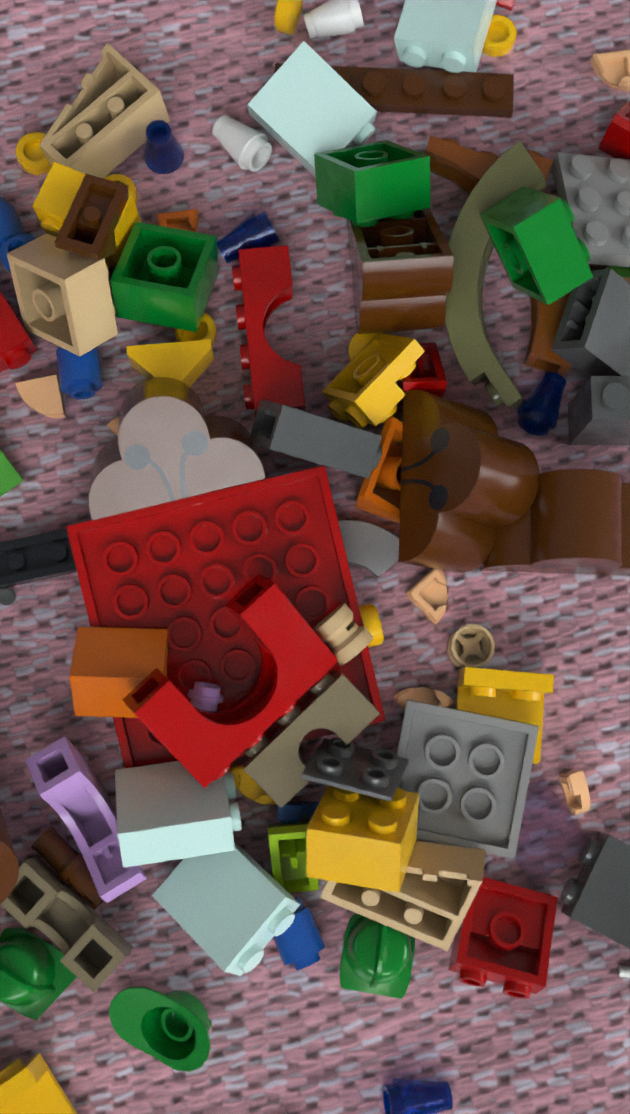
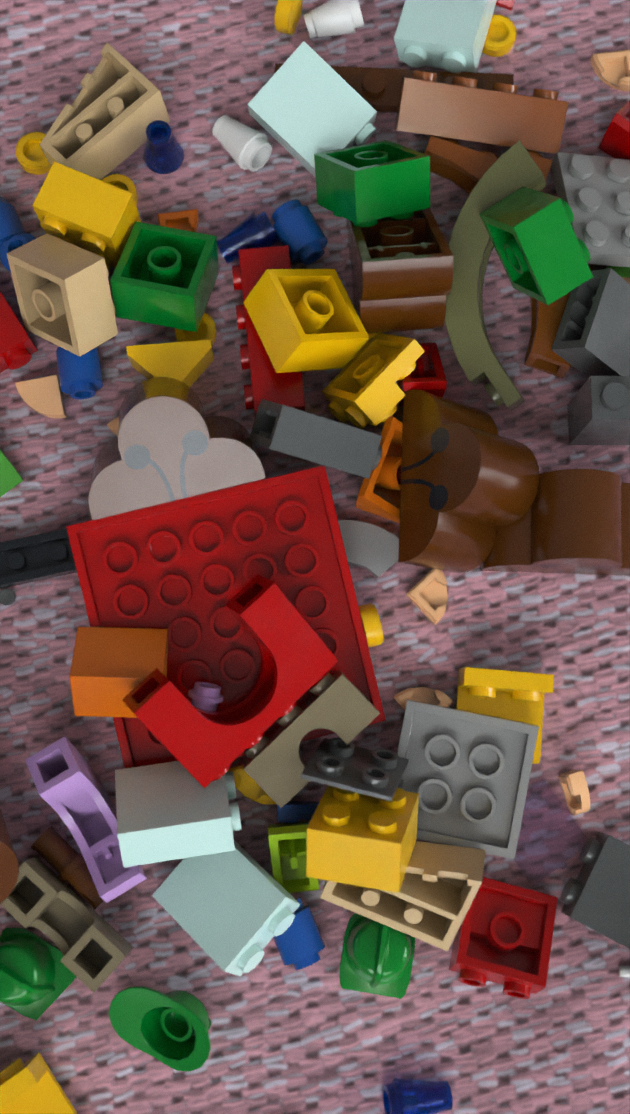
reddish brown slope [55,174,129,260] -> none
tan wheel [313,603,374,666] -> none
tan wheel [446,624,495,669] -> none
clear blue cone [517,372,567,436] -> none
none -> yellow brick [243,269,369,373]
none -> blue brick [272,200,328,265]
none -> dark orange brick [394,70,569,154]

